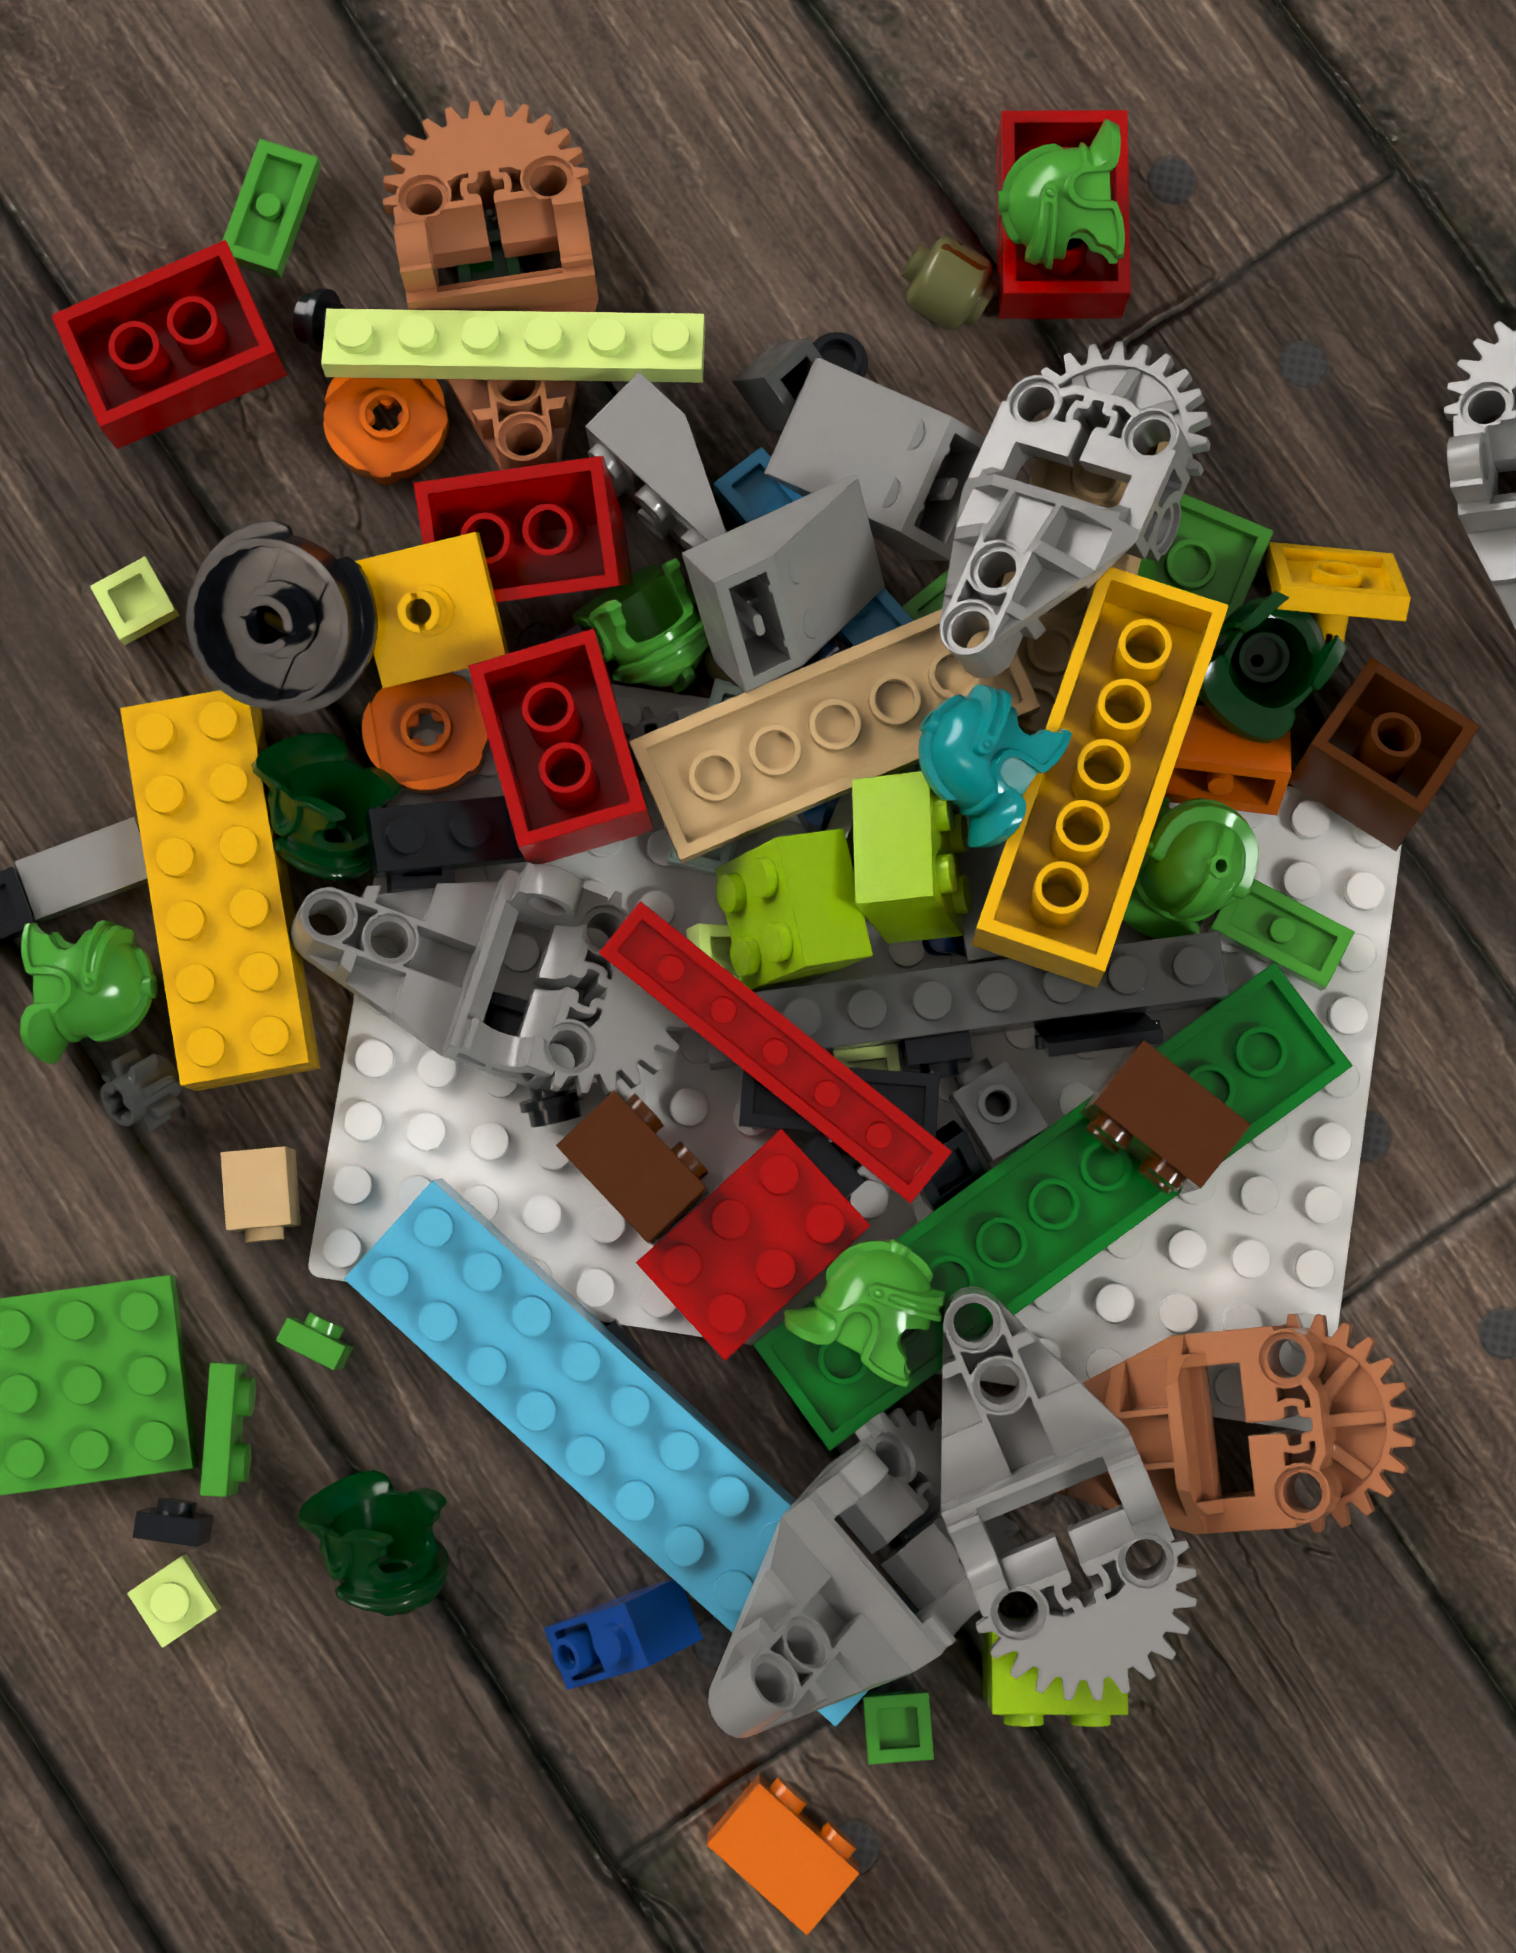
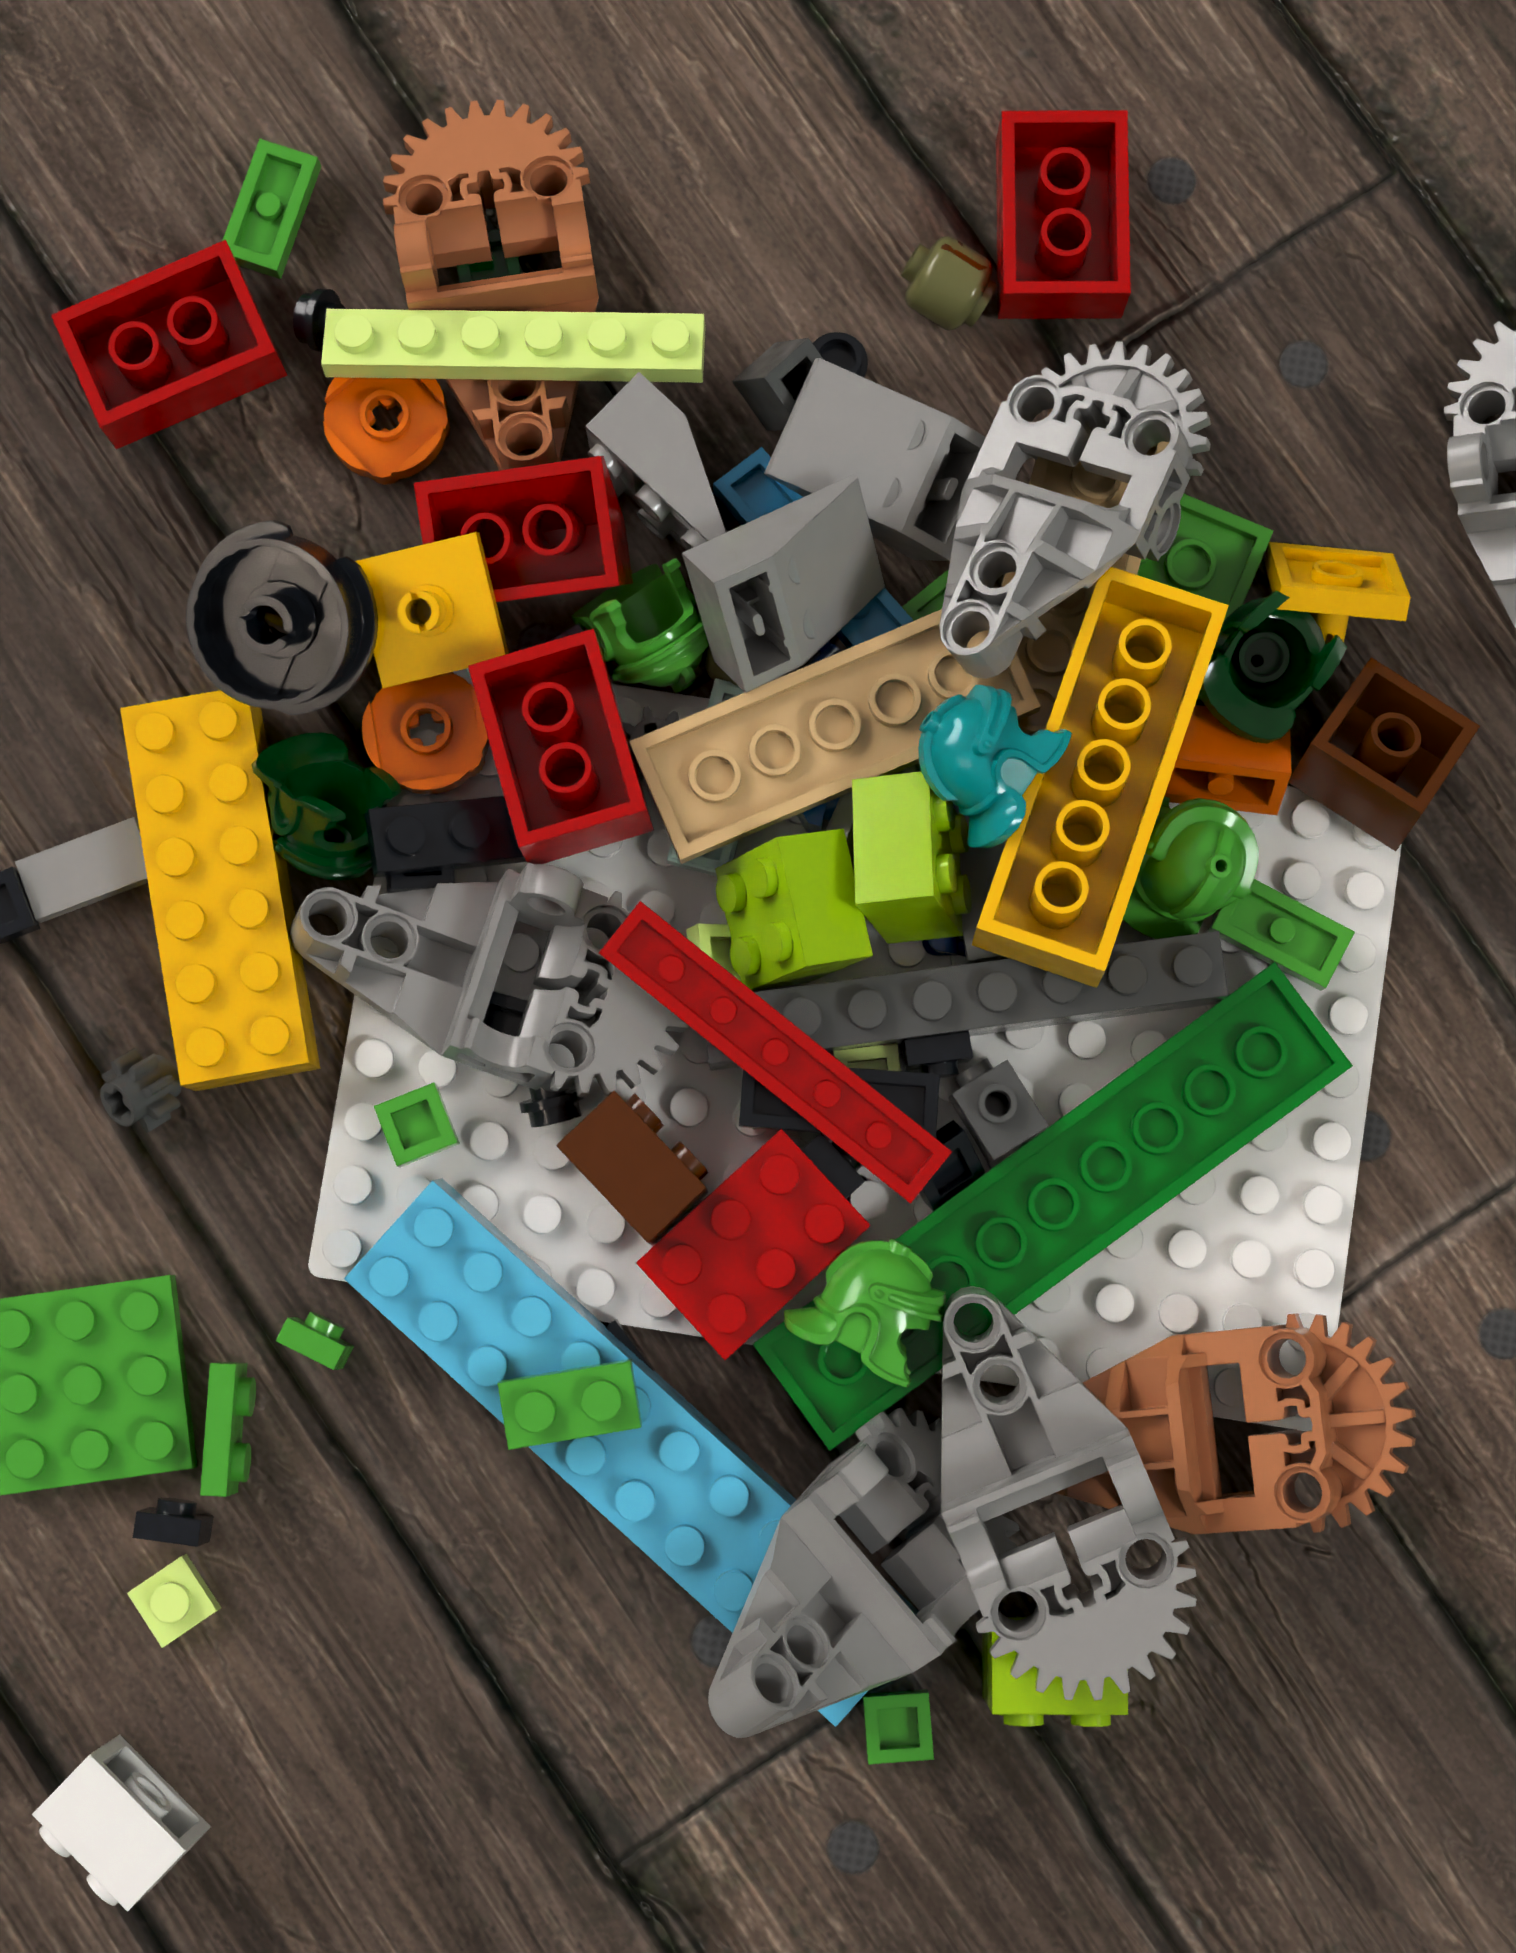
bright green helmet [20,920,158,1064] -> none
yellowish green plate [90,556,180,645] -> none
tan brick [220,1146,301,1243] -> none
dark green helmet [296,1470,449,1616] -> none
blue slope [544,1579,703,1690] -> none
orange brick [707,1773,860,1935] -> none
bright green helmet [998,119,1125,270] -> none
black piece [1034,1013,1164,1057] -> none
reddish brown brick [1079,1040,1251,1195] -> none
none -> white brick [32,1735,211,1912]
none -> bright green plate [374,1082,460,1168]
none -> bright green plate [497,1359,642,1450]

